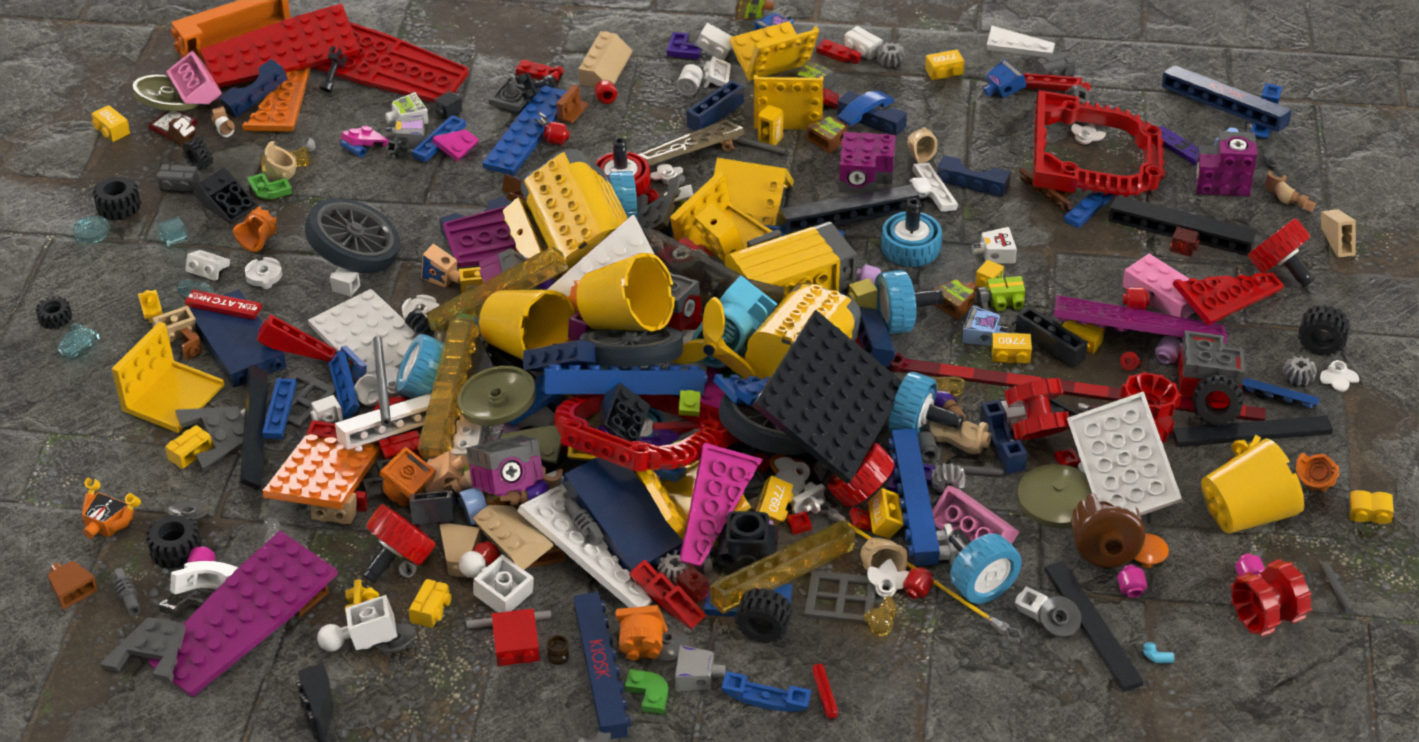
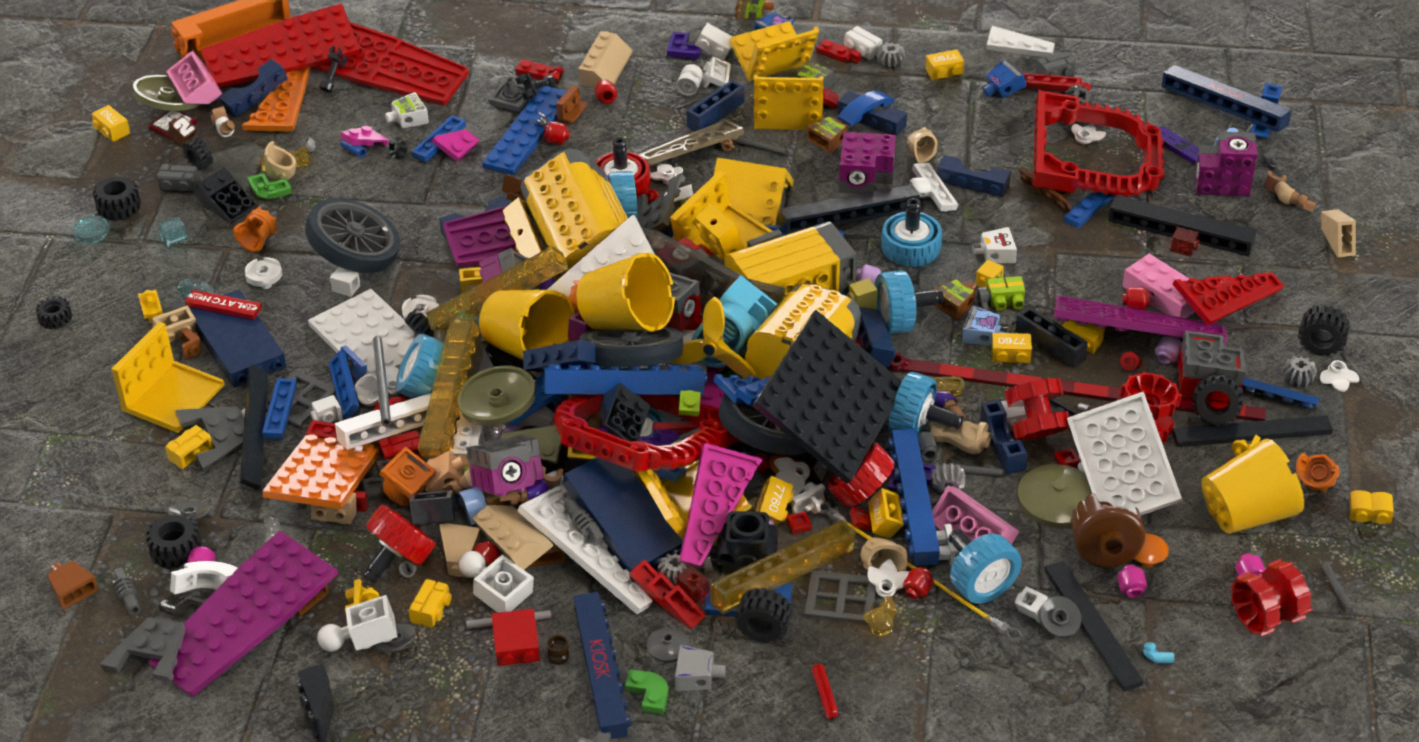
clear light blue wing [57,323,99,358] -> none
torso [82,478,141,539] -> none
white bracket [185,250,230,280] -> none
red slope [257,314,336,362] -> none
light grey torso [385,114,425,148] -> none
light nougat torso [421,244,460,287] -> none
black brick [435,91,463,120] -> none
orange piece [616,605,668,661] -> none
blue slope [721,671,812,711] -> none
yellow brick [758,105,783,146] -> none
red wheel [1248,218,1314,288] -> none

